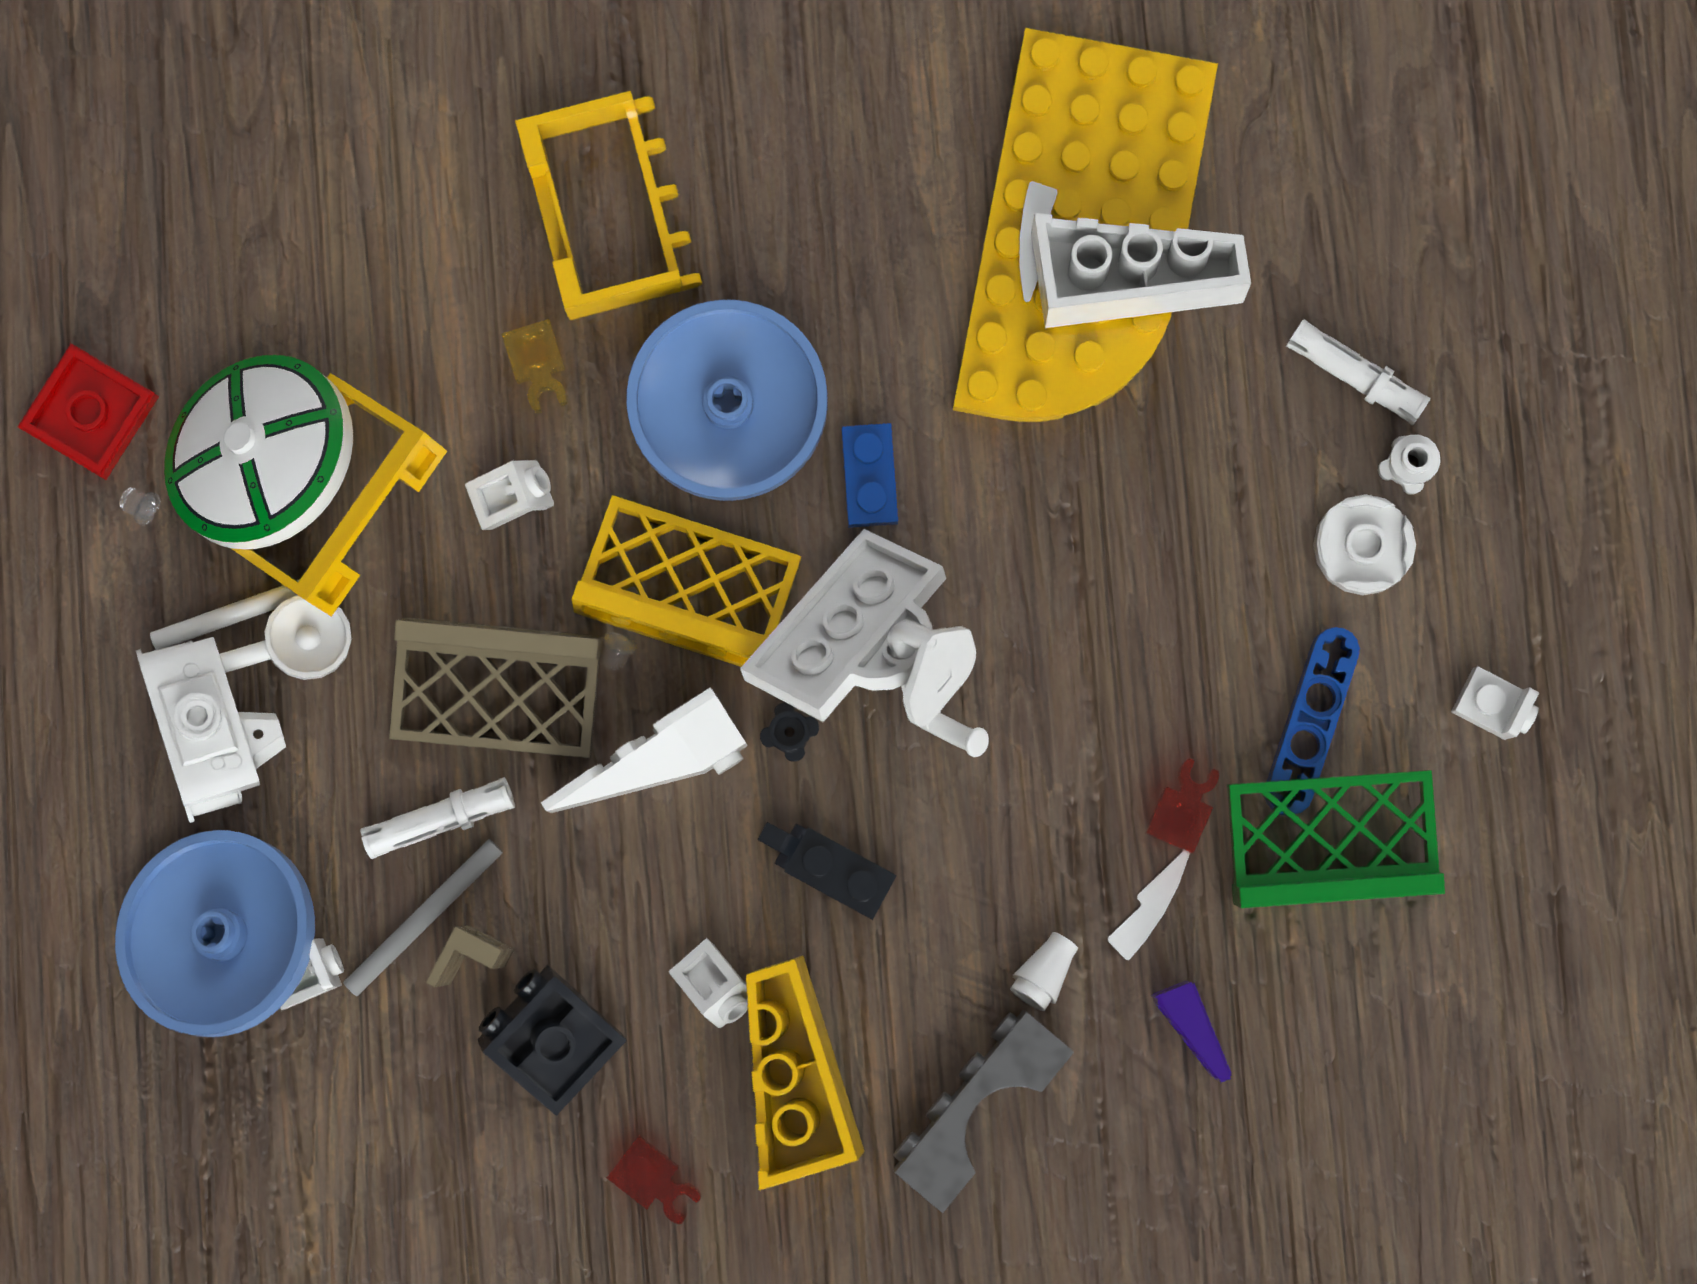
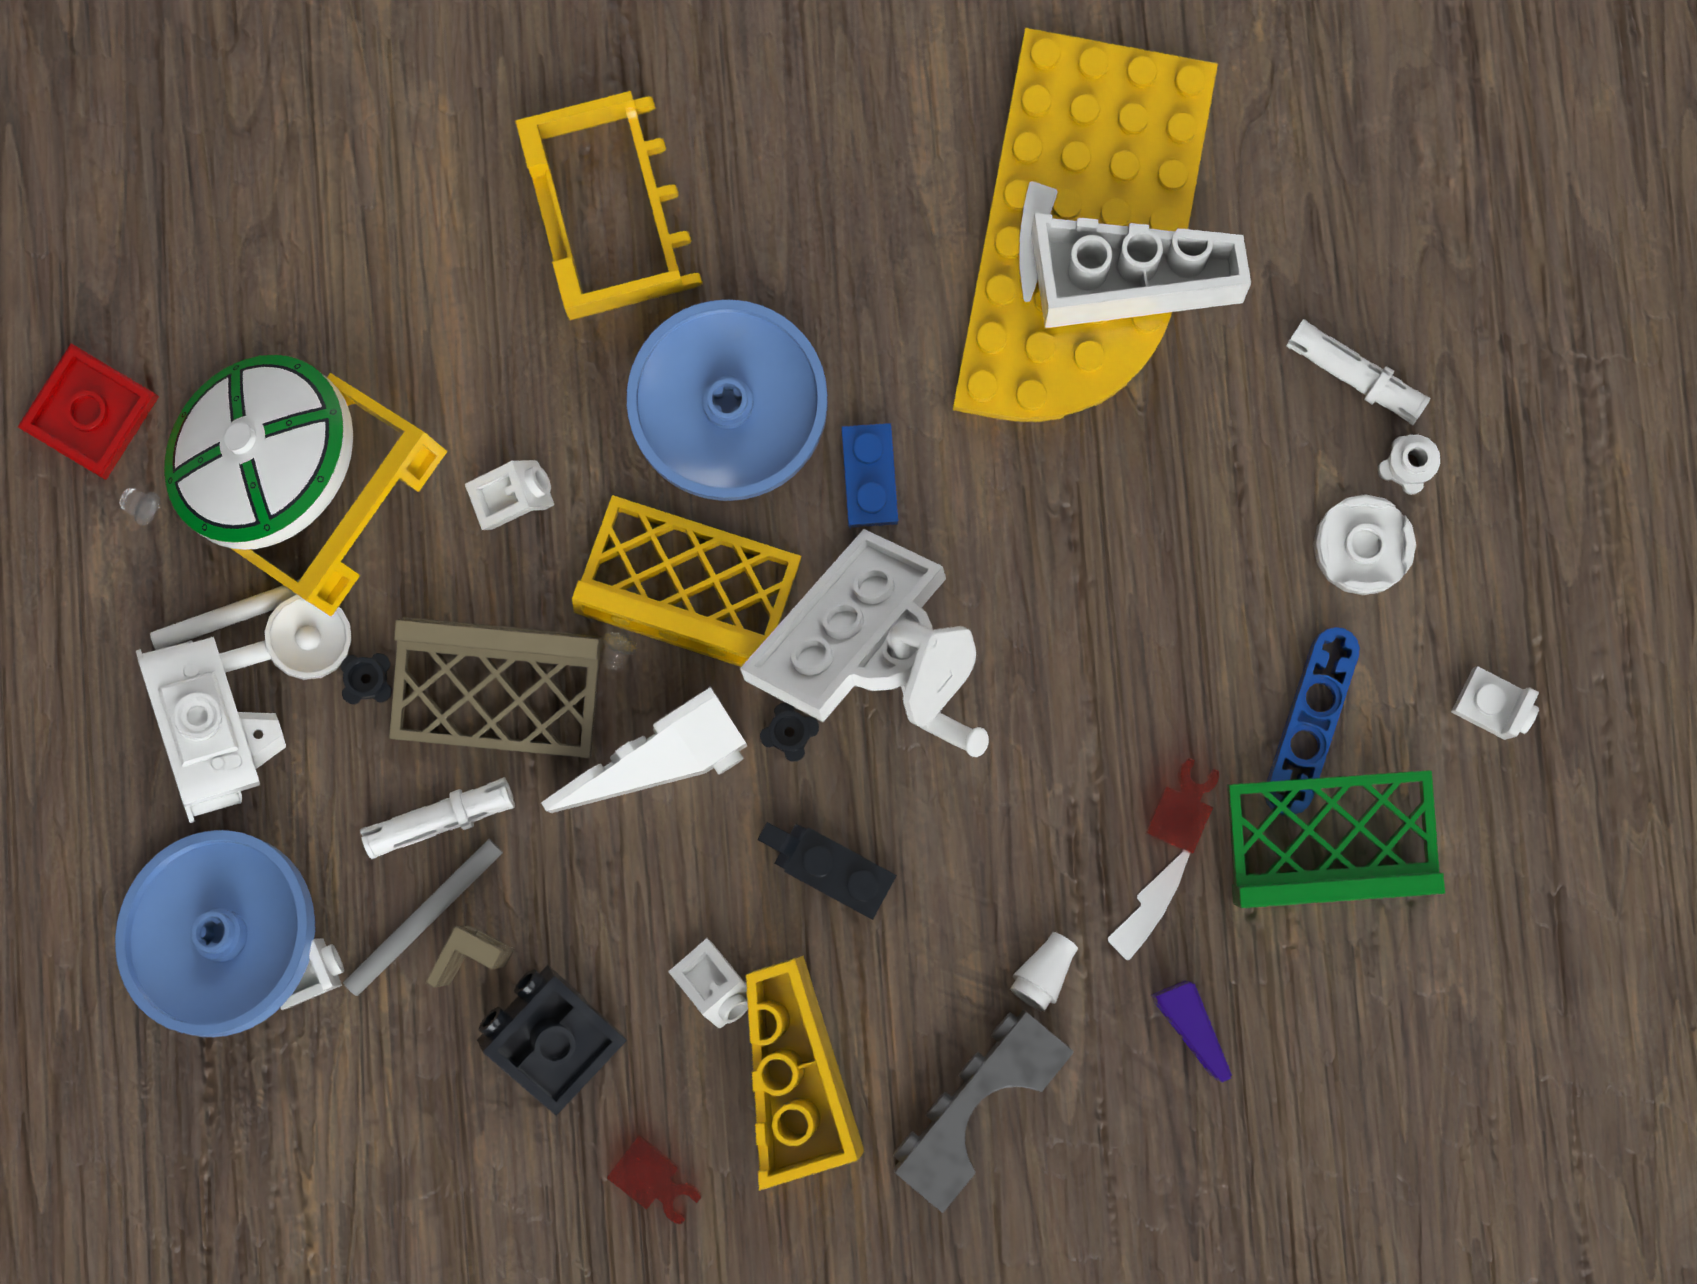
clear yellow plate [501,319,568,414] -> none
none -> black plate [340,653,392,705]

